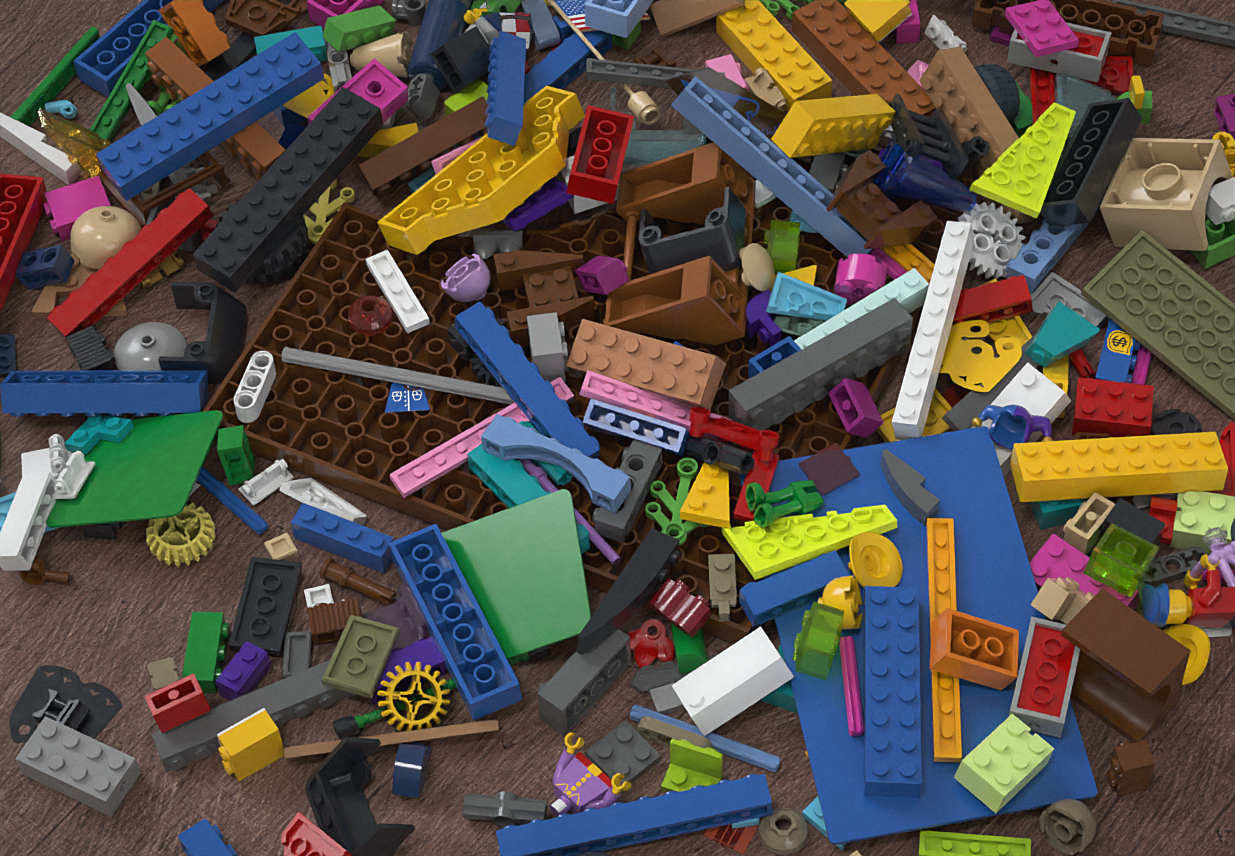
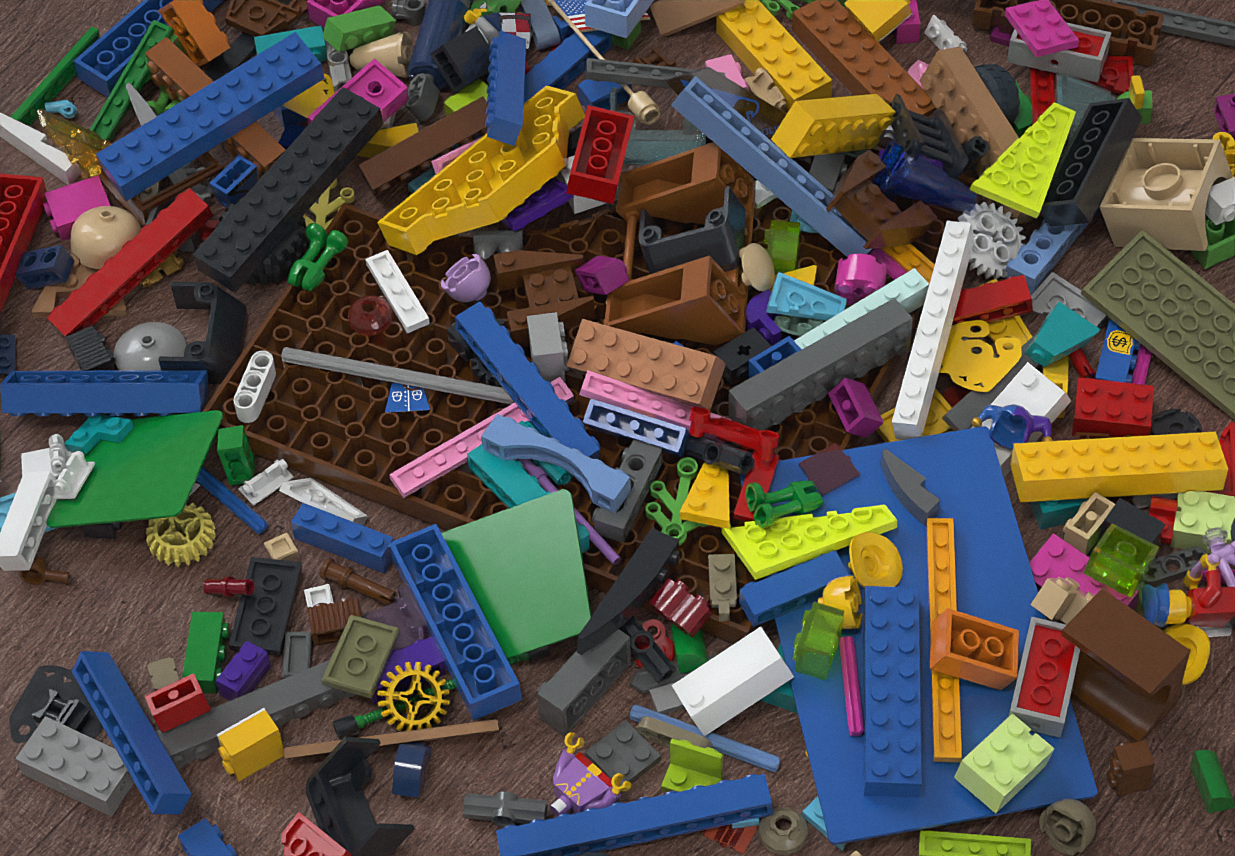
none -> blue brick [72,651,191,814]
none -> dark red pin [203,576,255,597]
none -> blue torso [209,155,258,208]
none -> green piece [288,223,348,292]
none -> blue brick [578,79,632,110]
none -> black piece [619,616,676,683]
none -> black brick [713,327,771,385]
none -> green brick [1190,750,1235,814]

